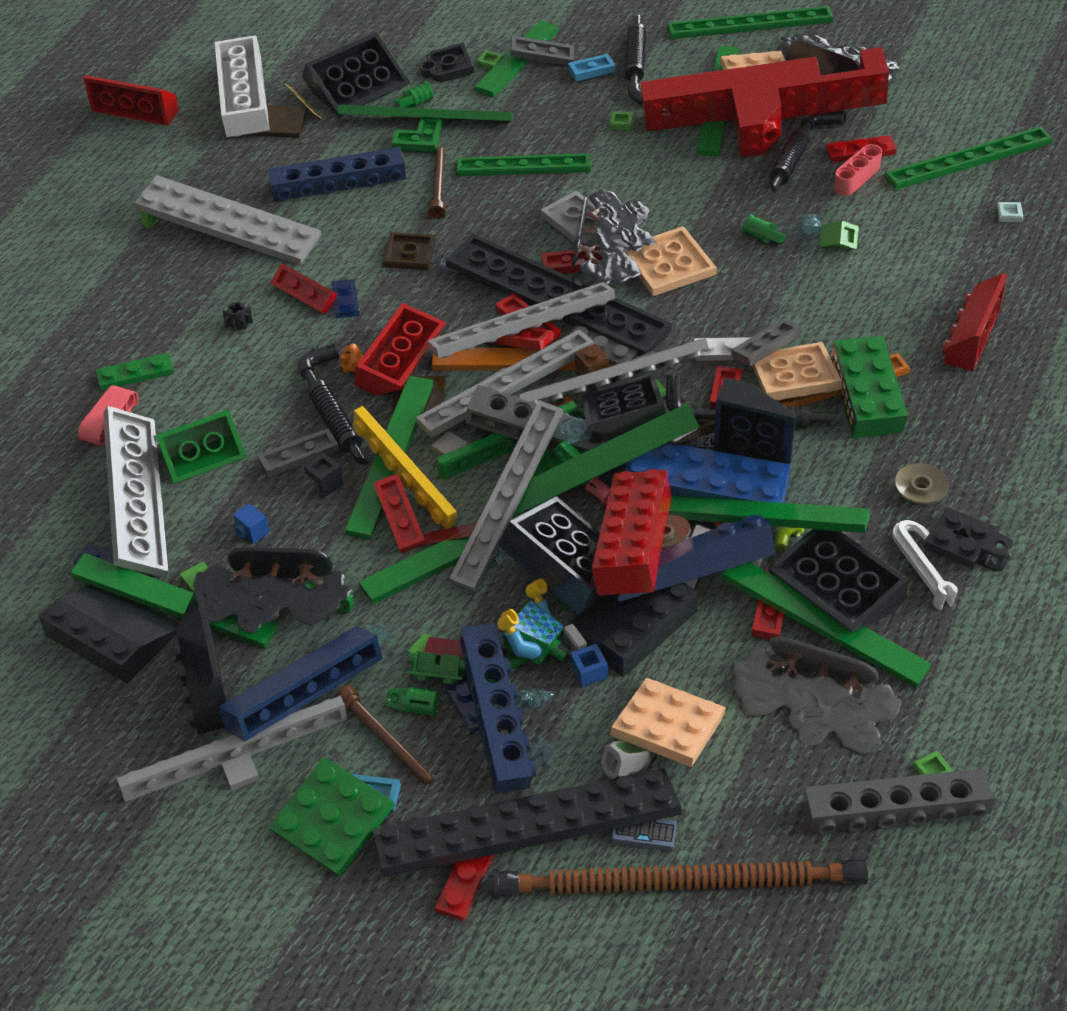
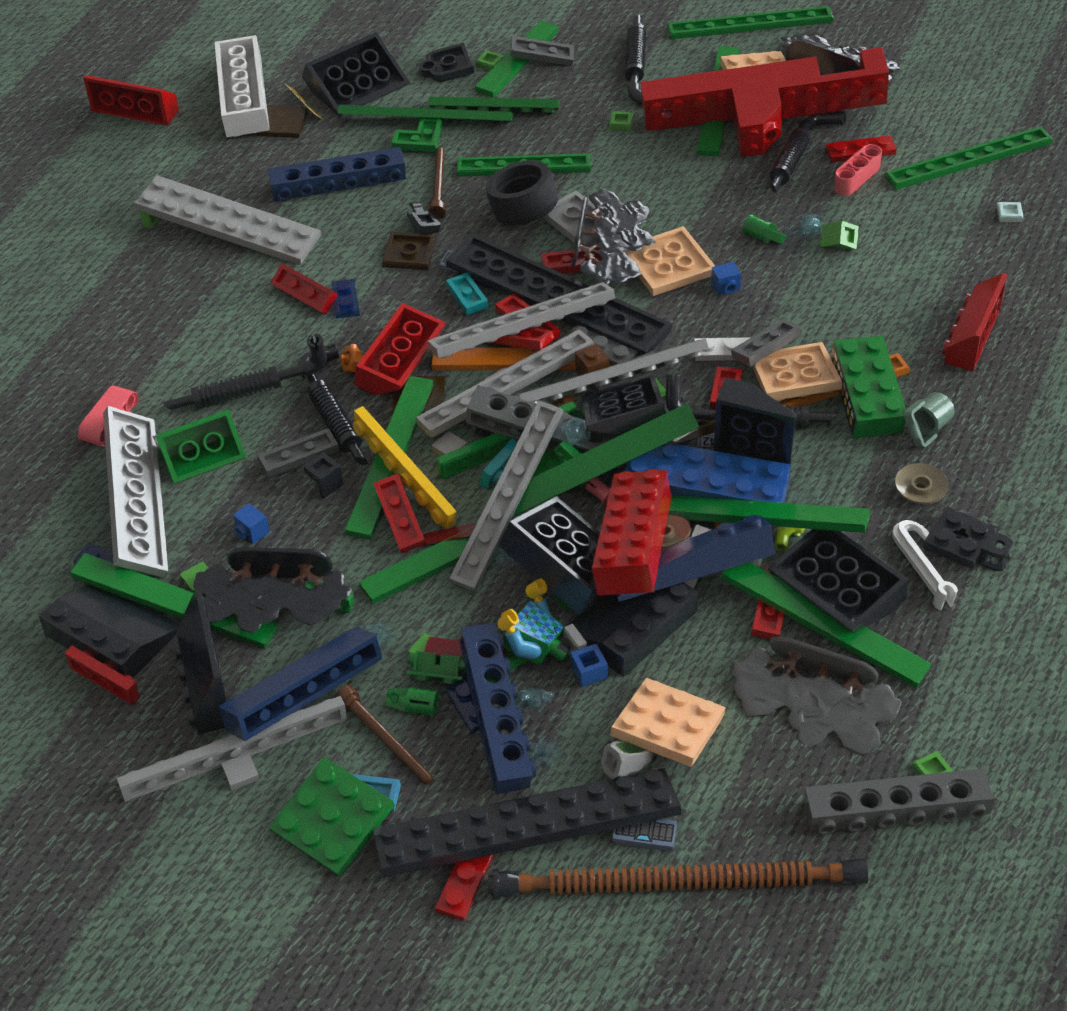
green plate [96,353,174,391] -> none
black gear [223,302,253,331] -> none
green hinge [393,81,434,108] -> none
dark azure plate [568,54,615,82] -> none
none -> red plate [65,646,140,705]
none -> black piece [163,334,329,410]
none -> black plate [407,202,441,234]
none -> green plate [429,96,560,113]
none -> teal plate [446,273,488,315]
none -> teal plate [479,438,517,489]
none -> black tyre [486,160,558,225]
none -> blue plate [711,262,741,295]
none -> sand green piece [904,392,955,447]

